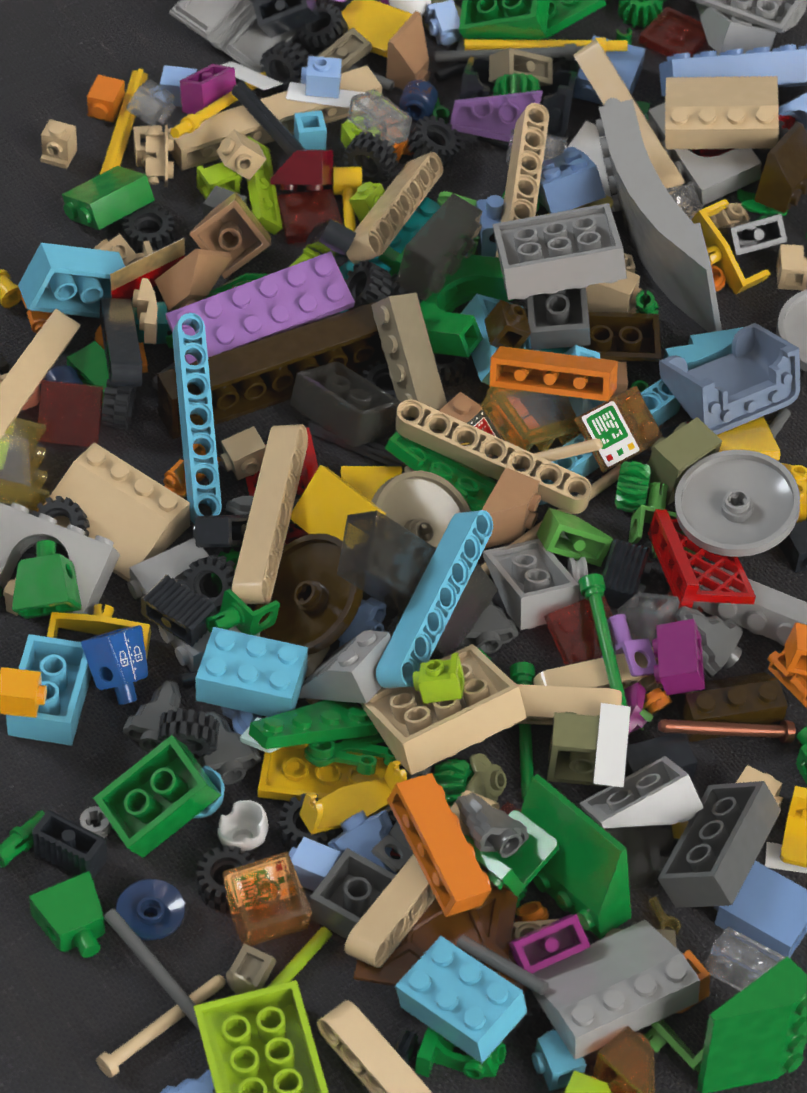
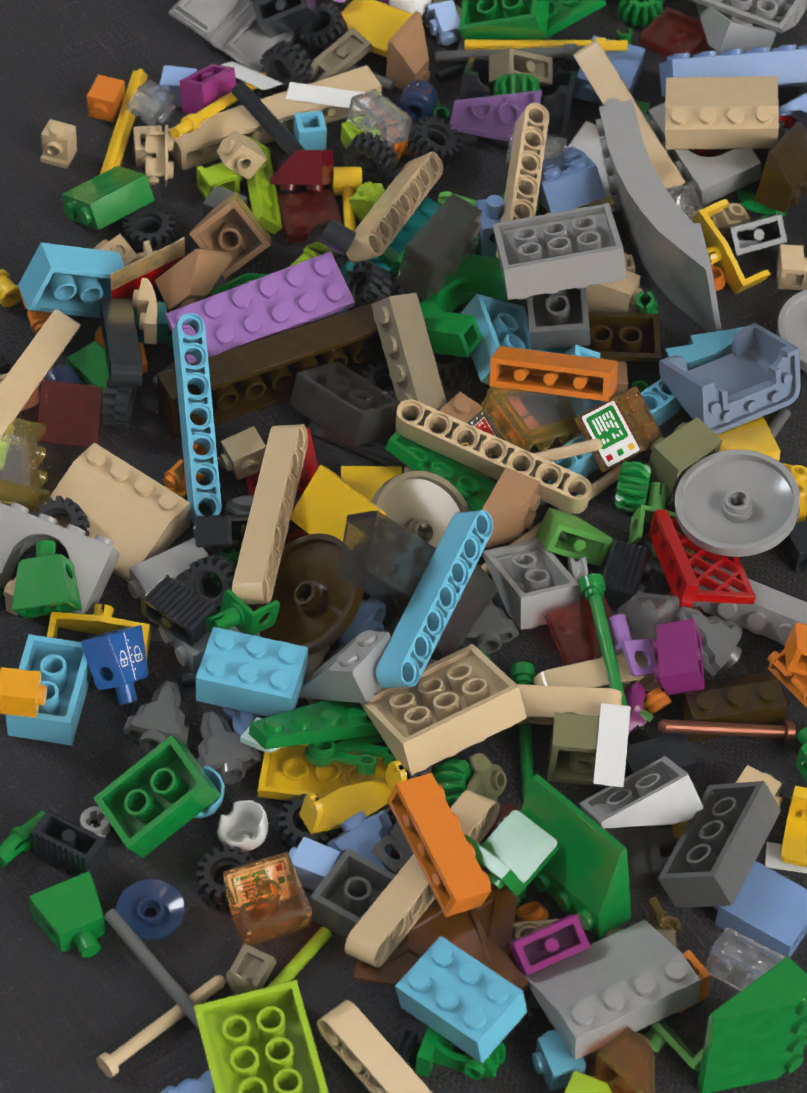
black tyre [157,709,220,756] -> none
light blue brick [301,56,342,98] -> none
lime brick [413,653,465,704] -> none
dark grey rock [456,793,529,858] -> none
dark grey bar [457,935,549,995] -> none
dark brown brick [484,300,531,348] -> none

